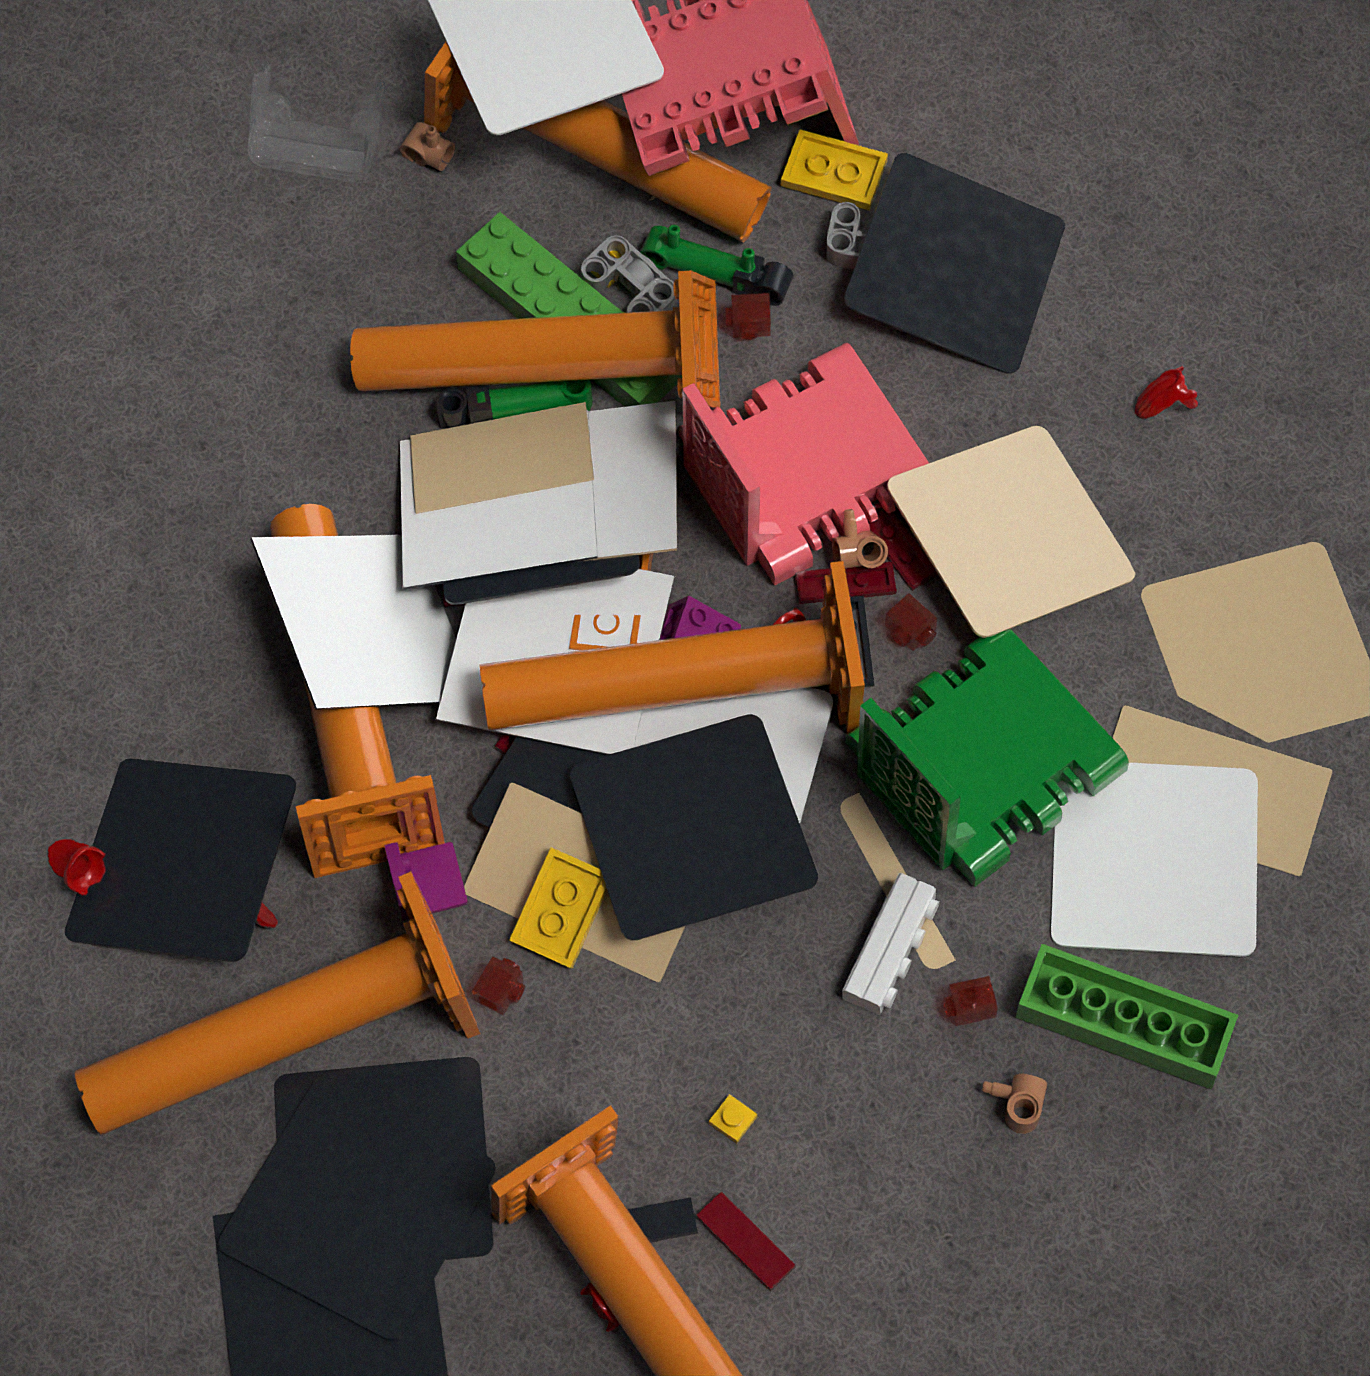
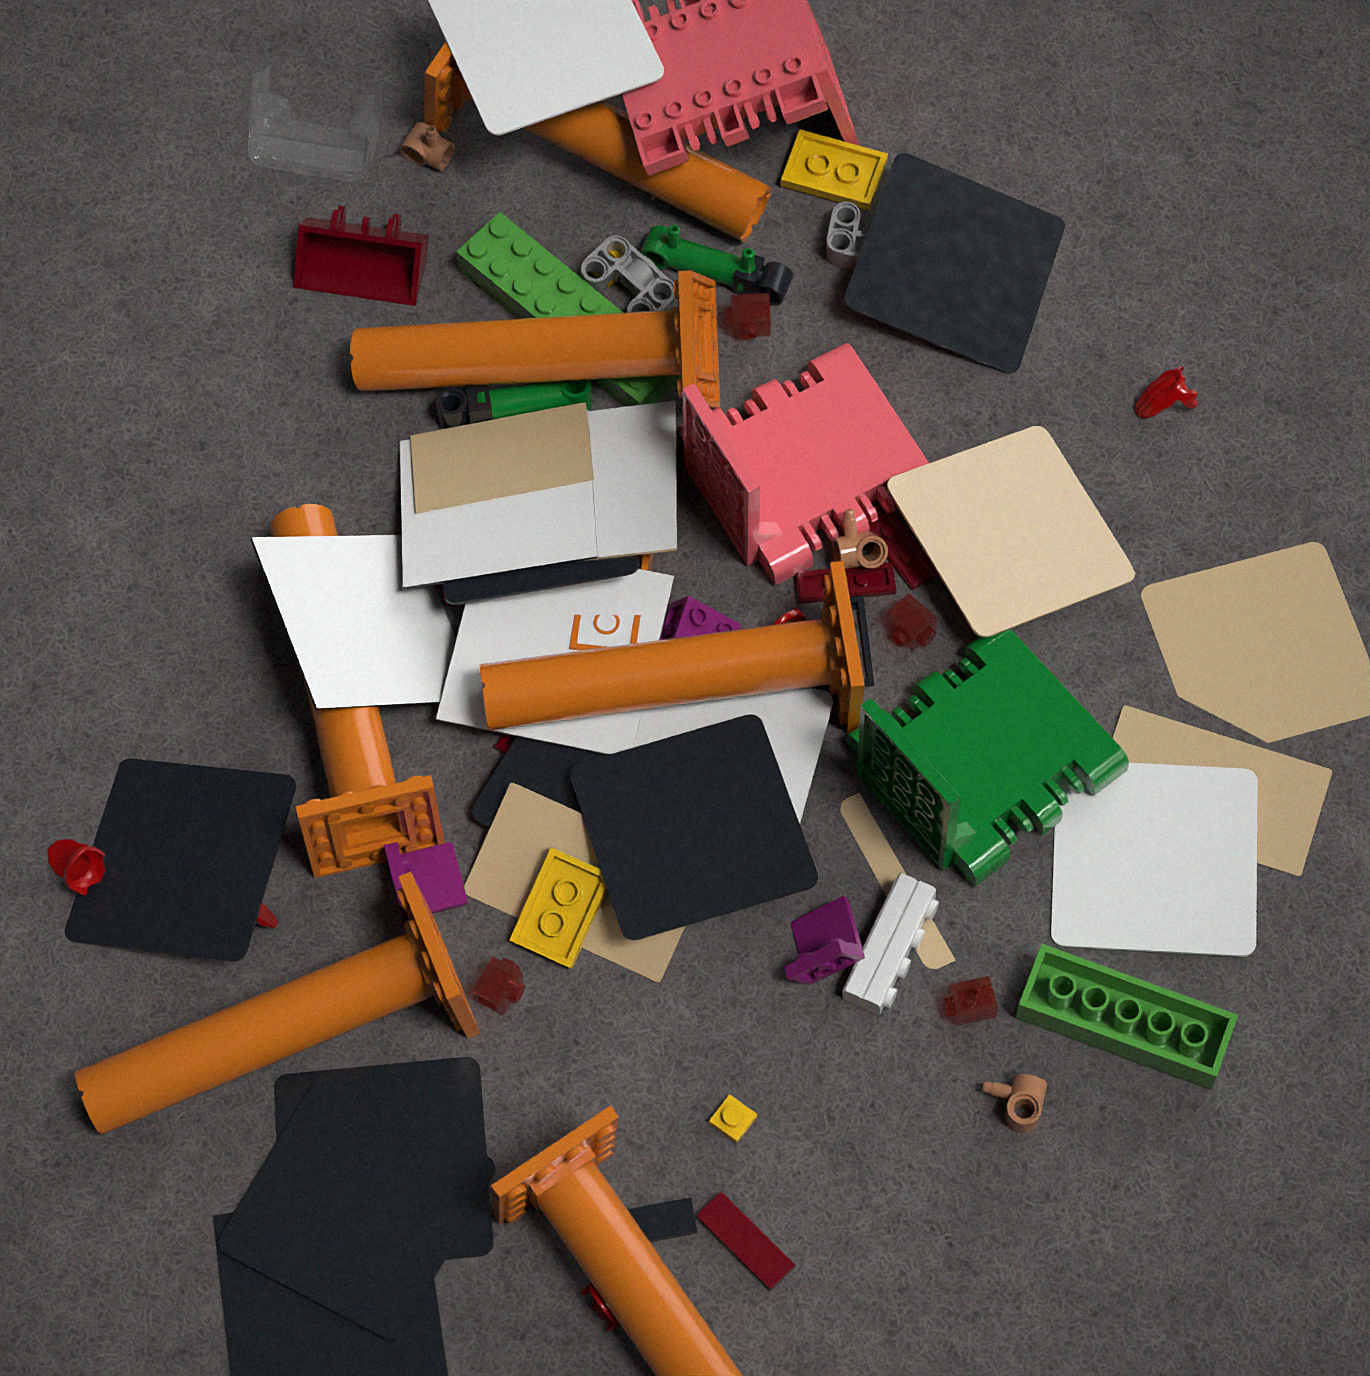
none -> dark red piece [293,205,429,306]
none -> magenta bracket [785,896,865,985]

